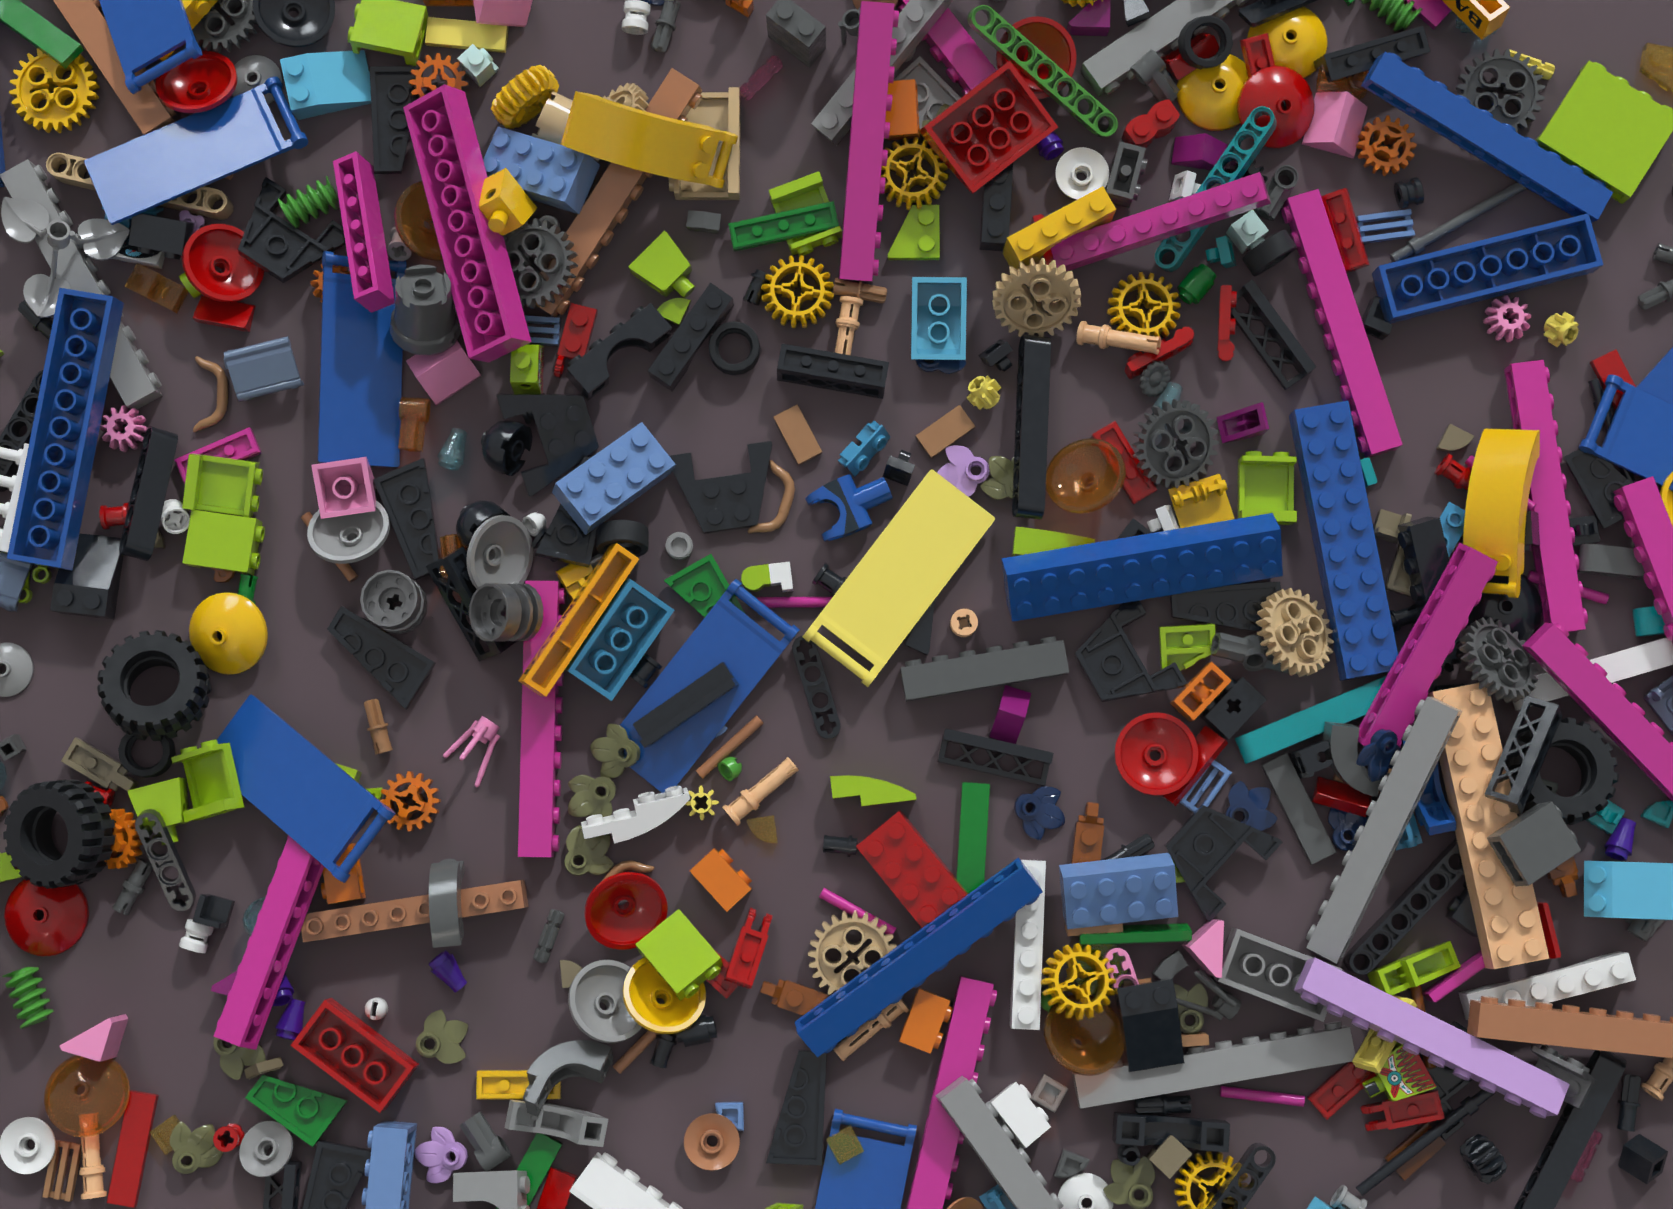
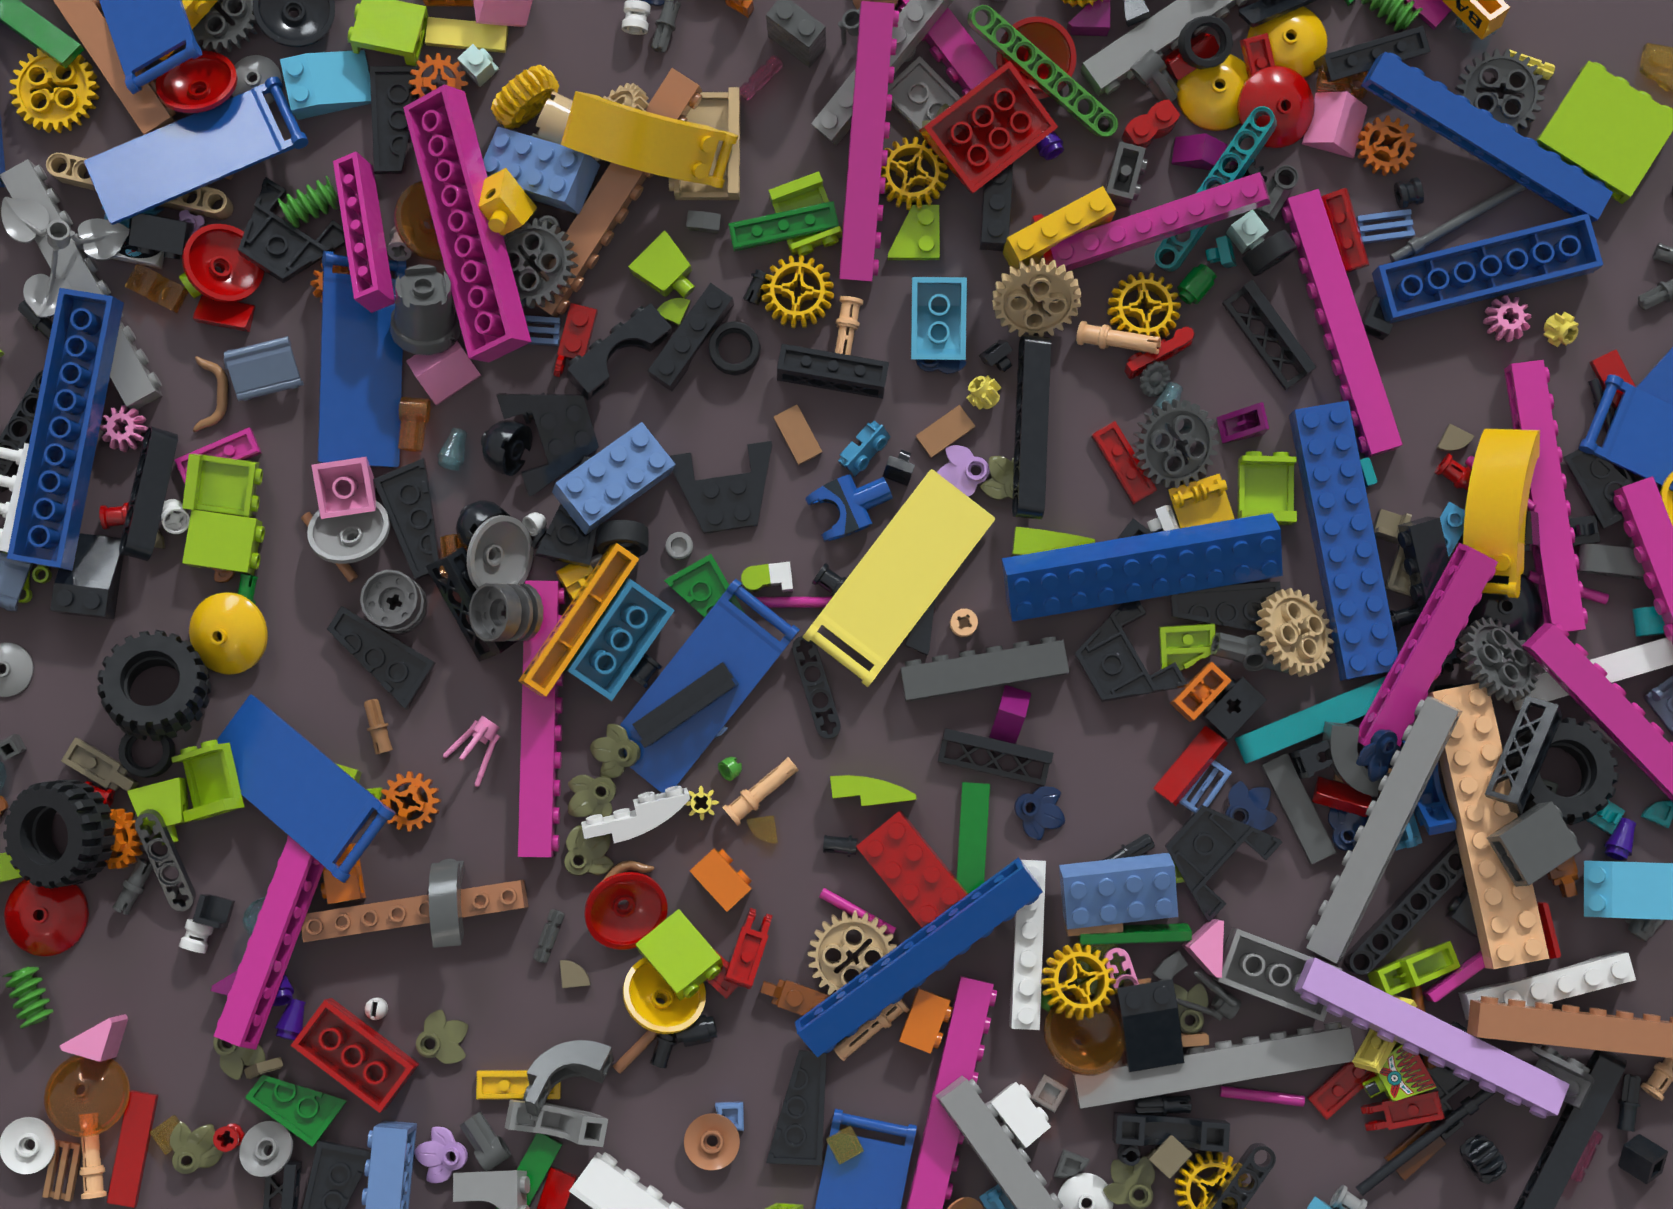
dark purple cone [428,950,468,993] -> none
lime torso [510,345,544,394] -> none
light grey dish [568,960,642,1043] -> none
nougat bar [696,715,764,778] -> none
medium nougat animal [748,460,795,534] -> none
medium nougat axle [833,278,887,303] -> none
orange brick [885,79,920,140] -> none
clear orange dish [1046,438,1126,514] -> none
white dish [1055,147,1109,200] -> none
dark orange hinge [1071,802,1104,864] -> none
red dish [1115,712,1198,796] -> none
white tile [1169,170,1201,201] -> none
red hinge [1217,285,1237,362] -> none

